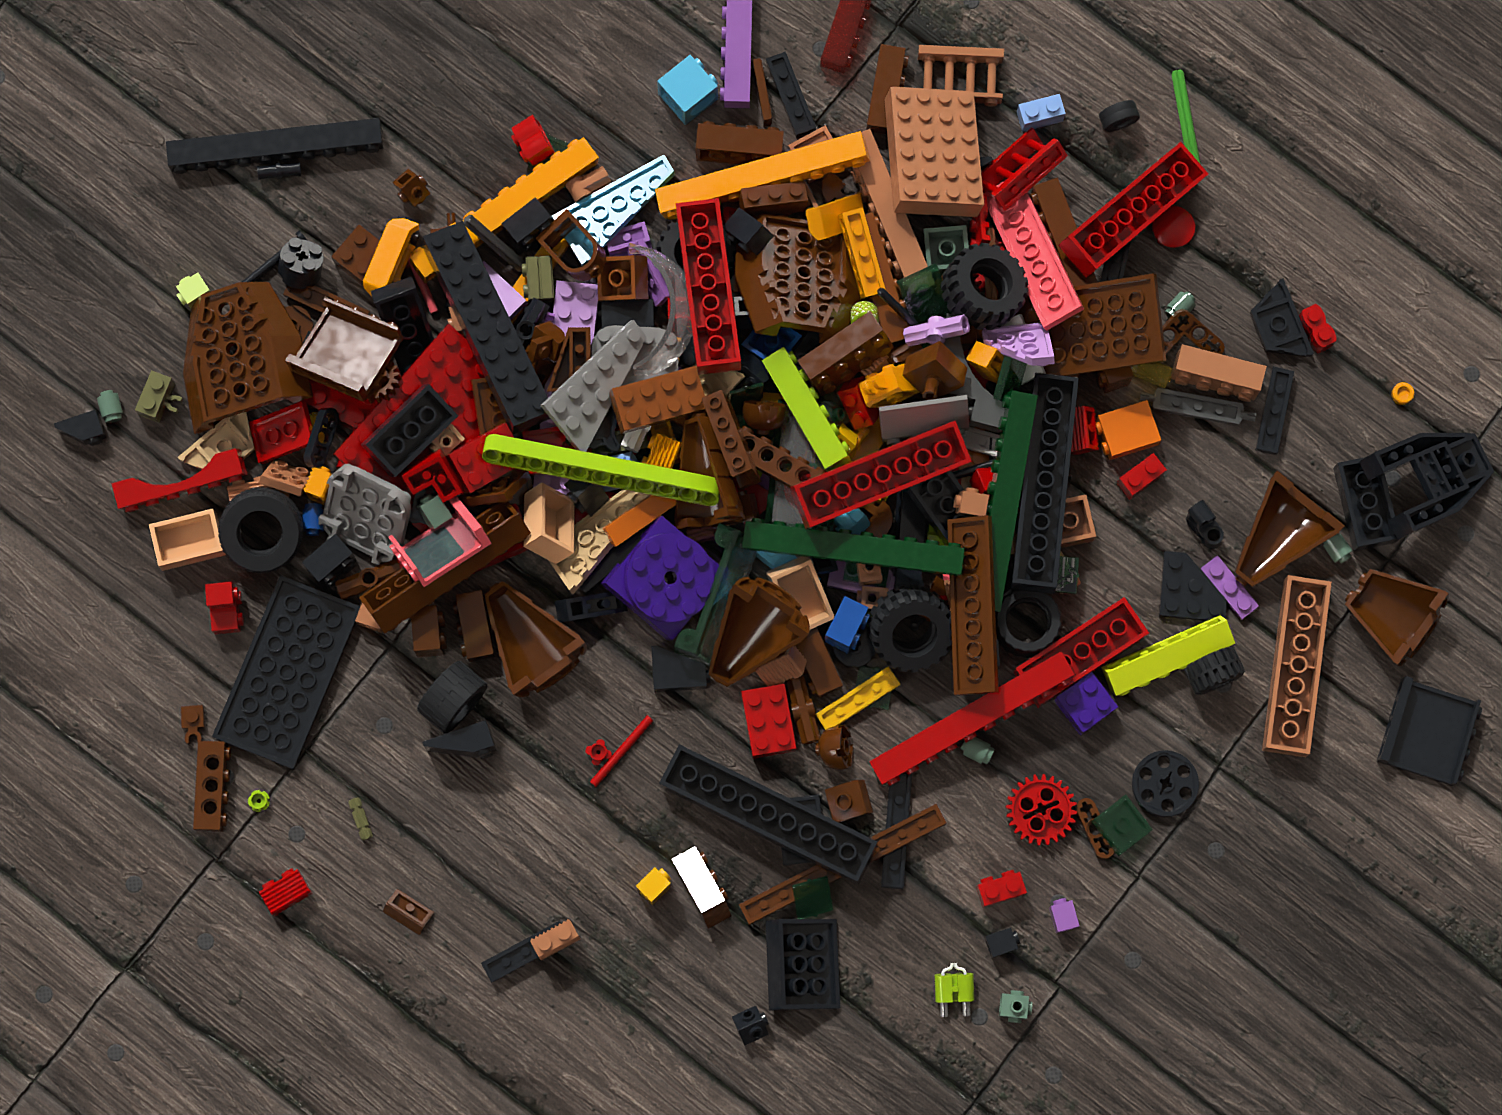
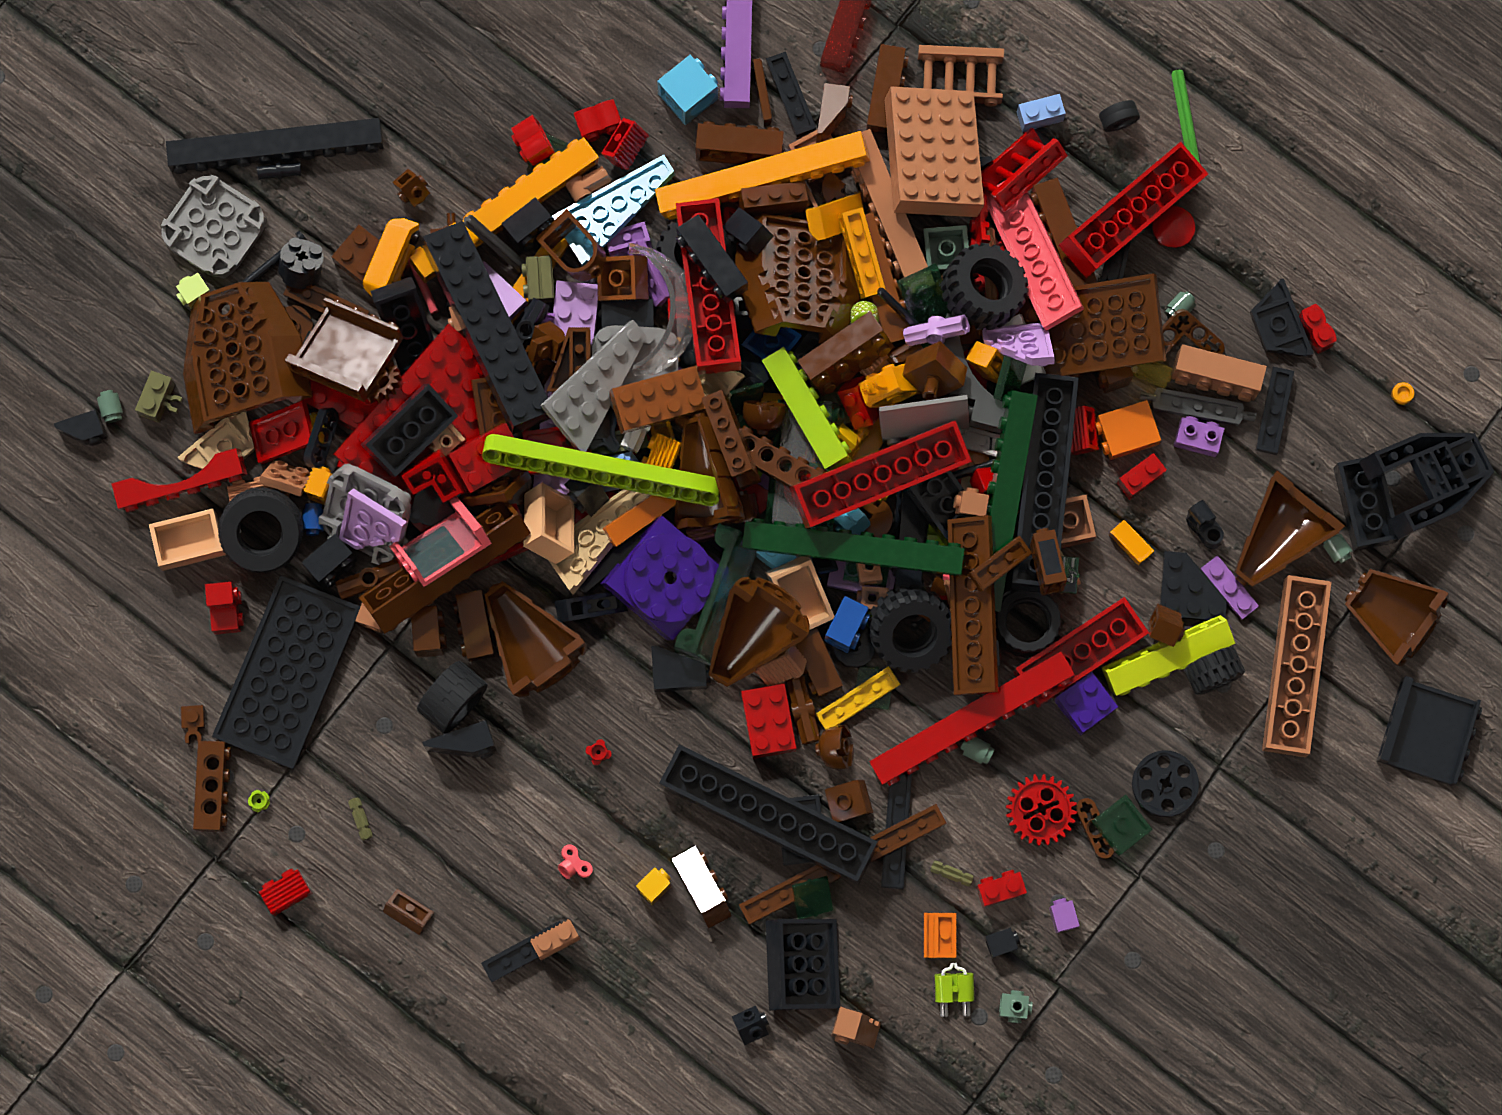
sand green brick [416,493,452,529] -> none
red bar [590,715,654,787] -> none
none -> light grey plate [161,175,266,279]
none -> lavender plate [339,488,407,550]
none -> coral piece [558,844,593,879]
none -> red brick [573,99,621,142]
none -> red brick [601,118,649,170]
none -> black brick [676,214,748,304]
none -> slope [816,83,853,143]
none -> nougat wedge [831,1007,881,1049]
none -> orange plate [924,913,956,958]
none -> olive axle [930,861,973,886]
none -> reddish brown tile [968,535,1032,592]
none -> reddish brown brick [1030,528,1067,596]
none -> light orange slope [1108,520,1154,566]
none -> reddish brown brick [1148,604,1185,647]
none -> medium lavender brick [1173,416,1224,457]

